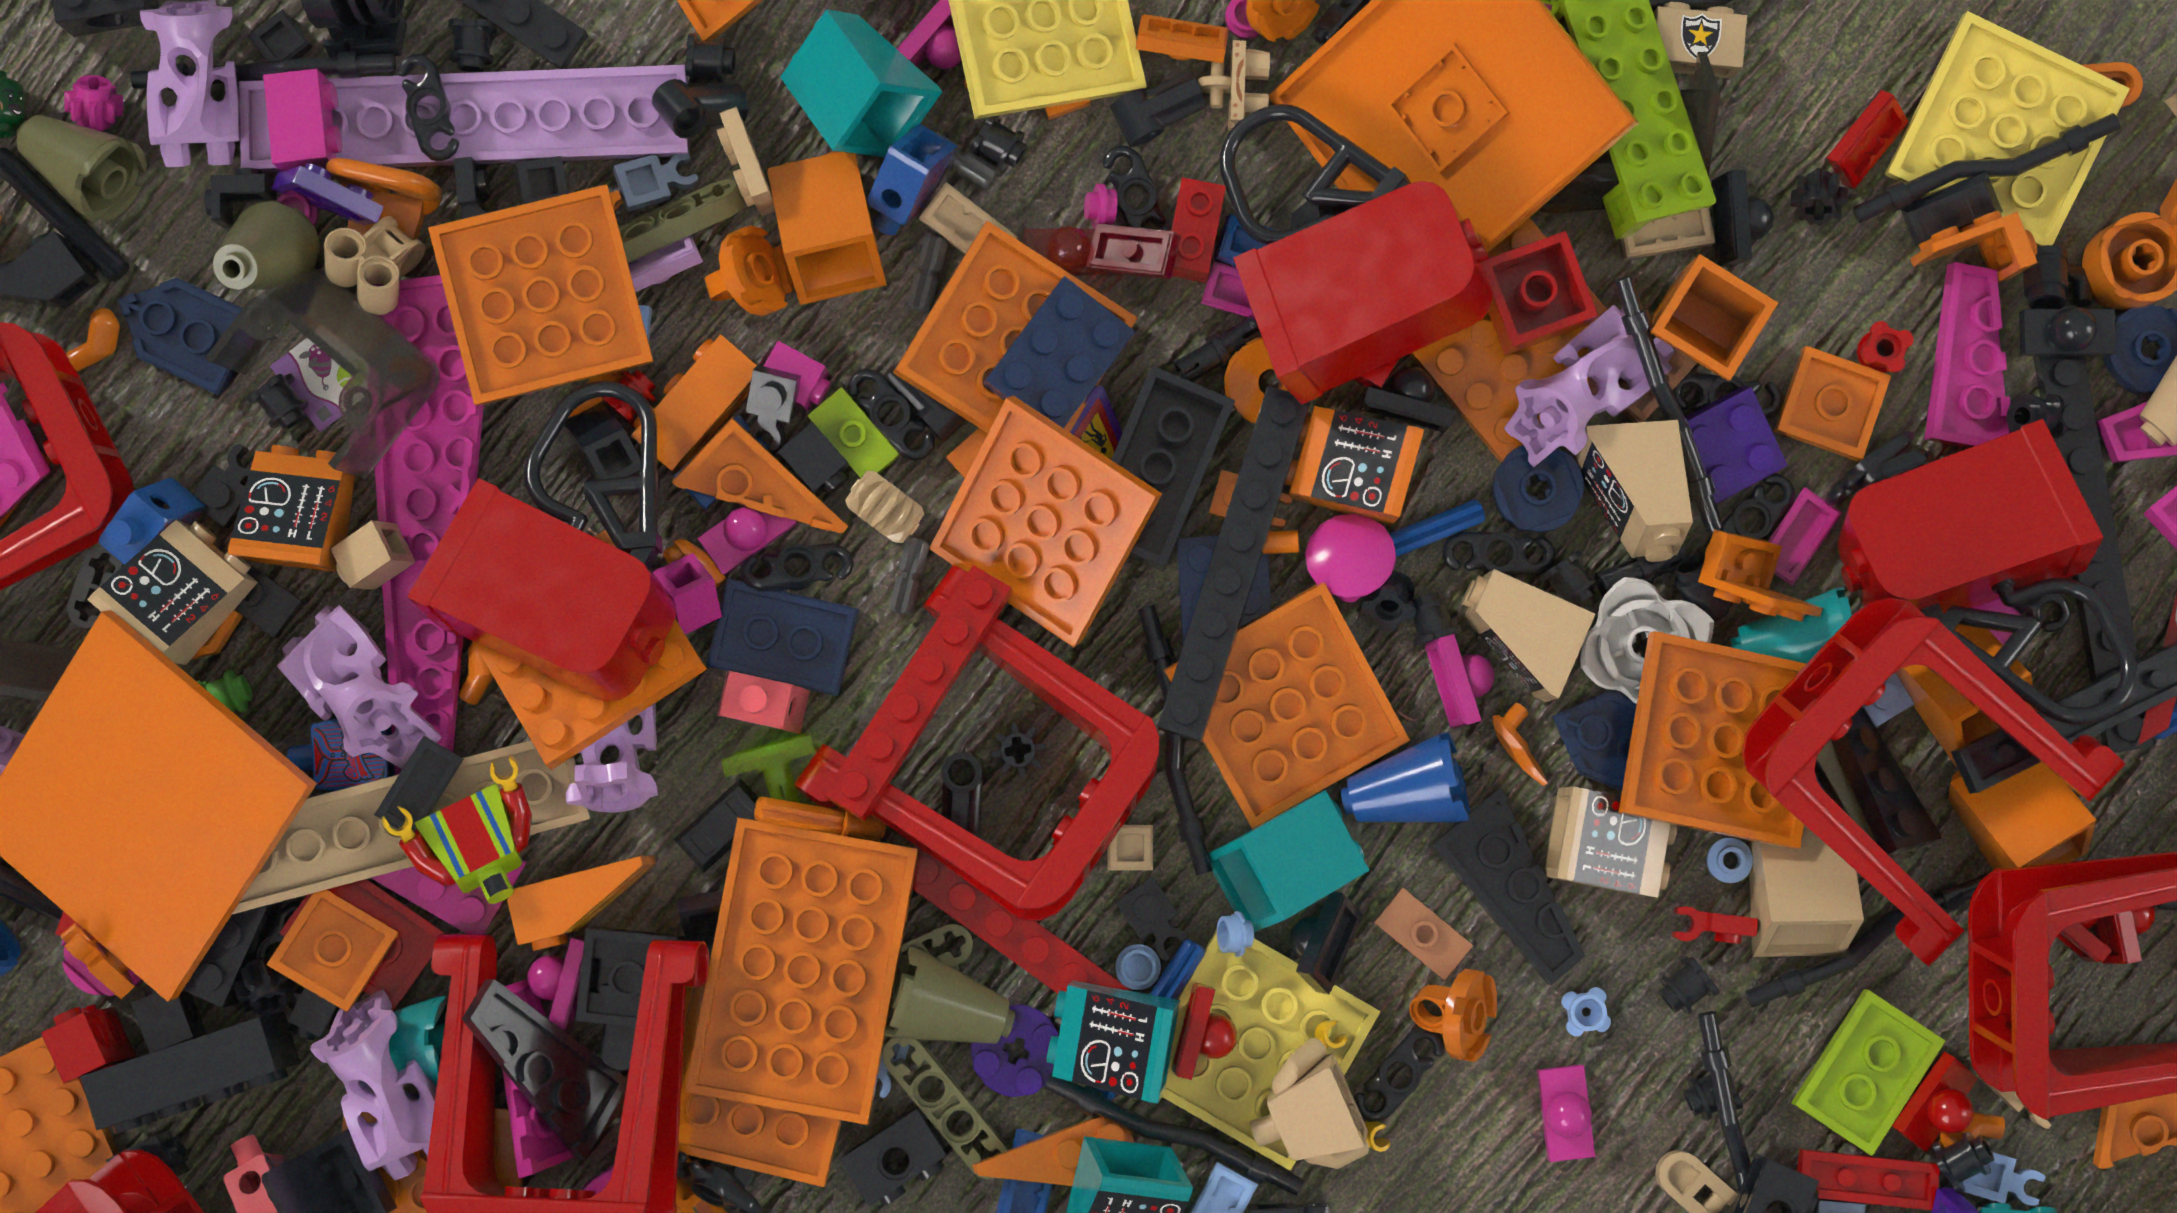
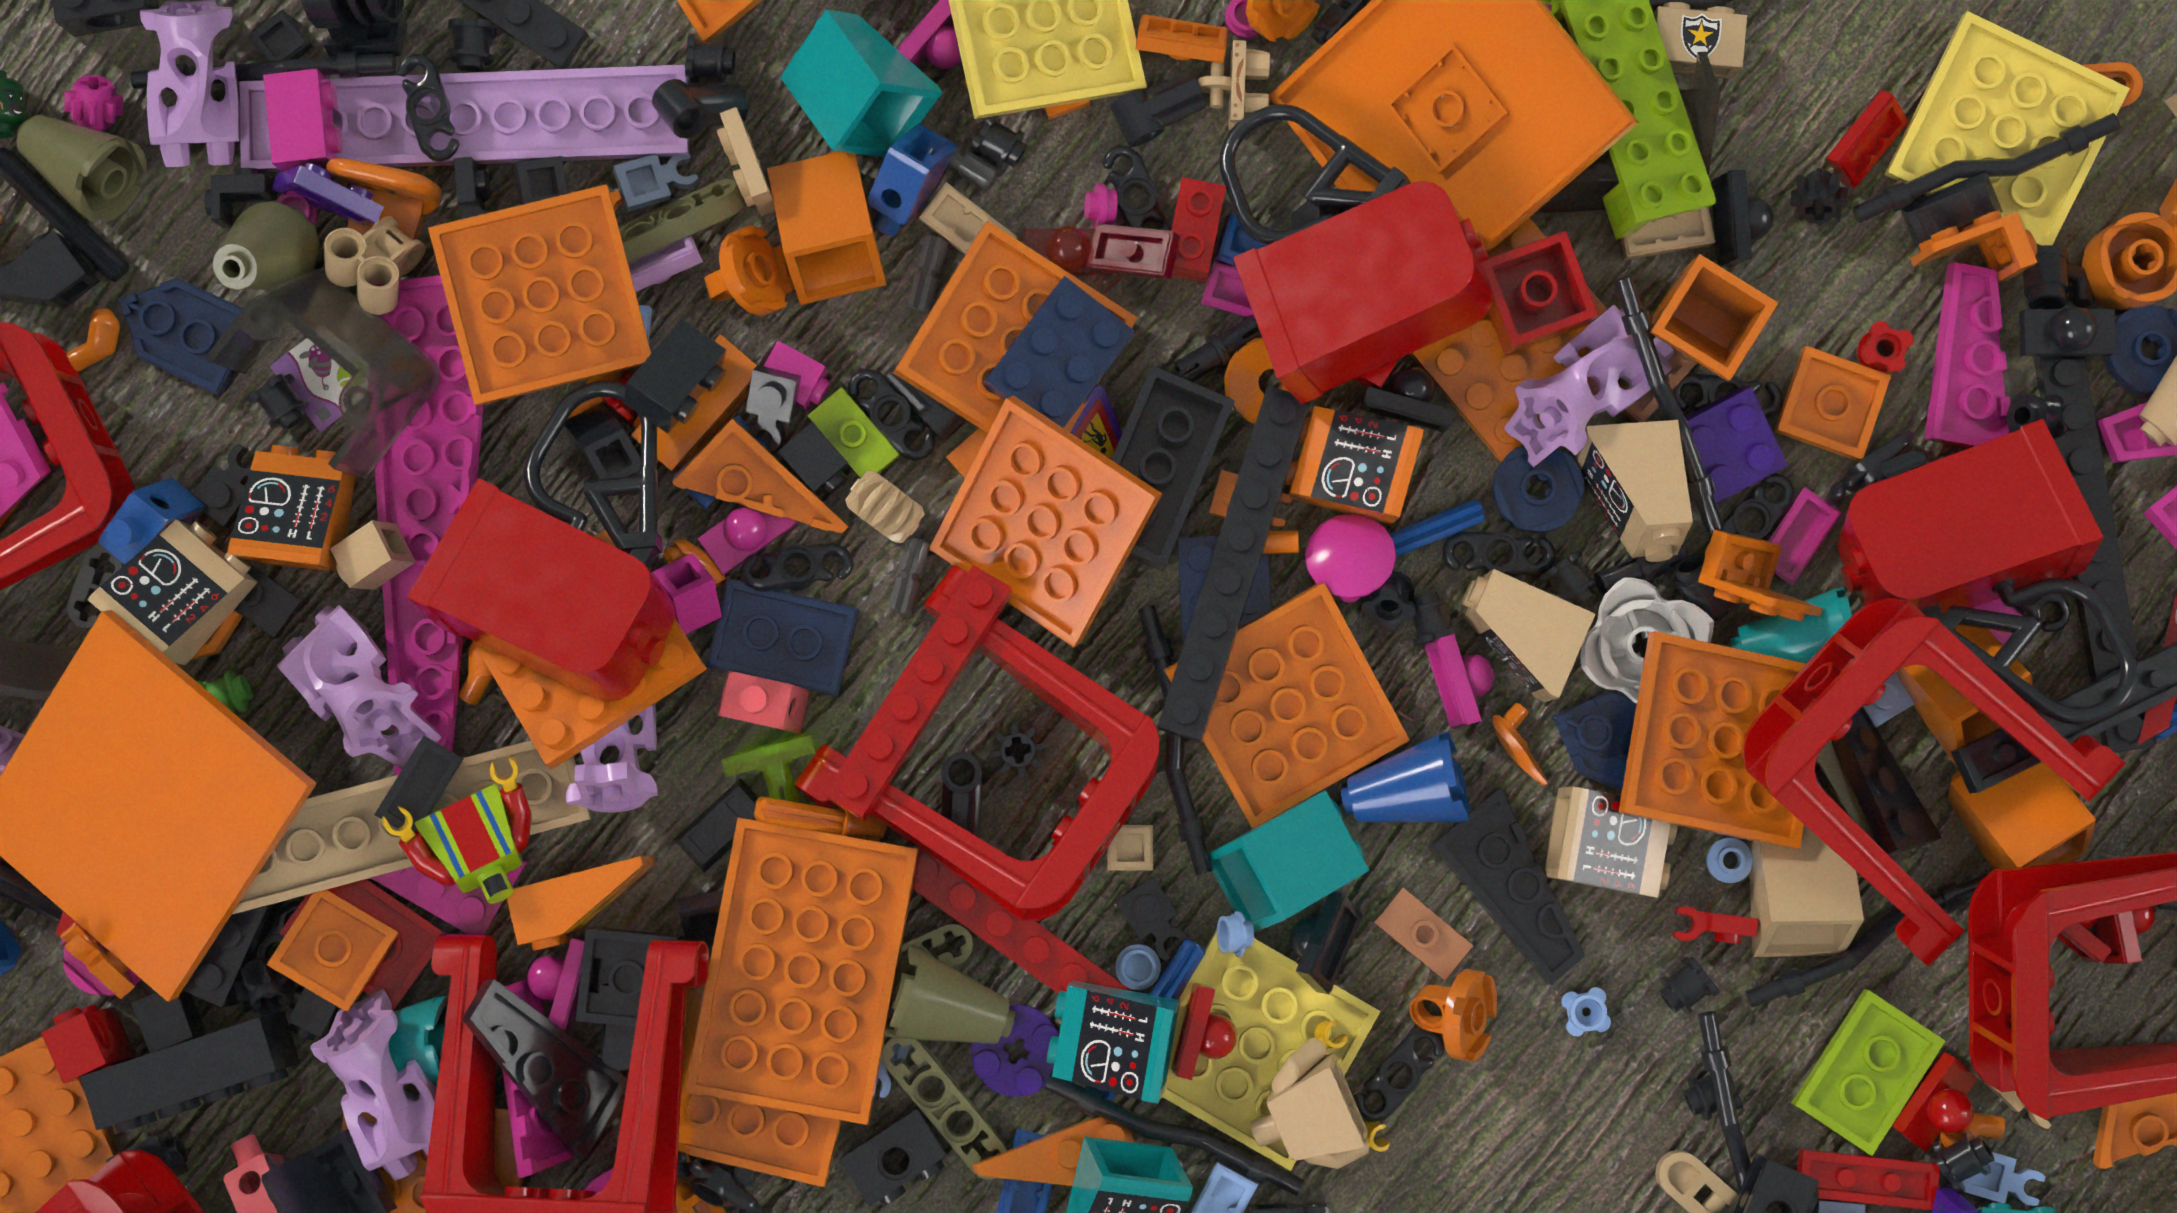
blue torso [287,718,394,791] -> none
dark pink tile [1536,1064,1595,1162] -> none
none -> black brick [623,319,726,434]

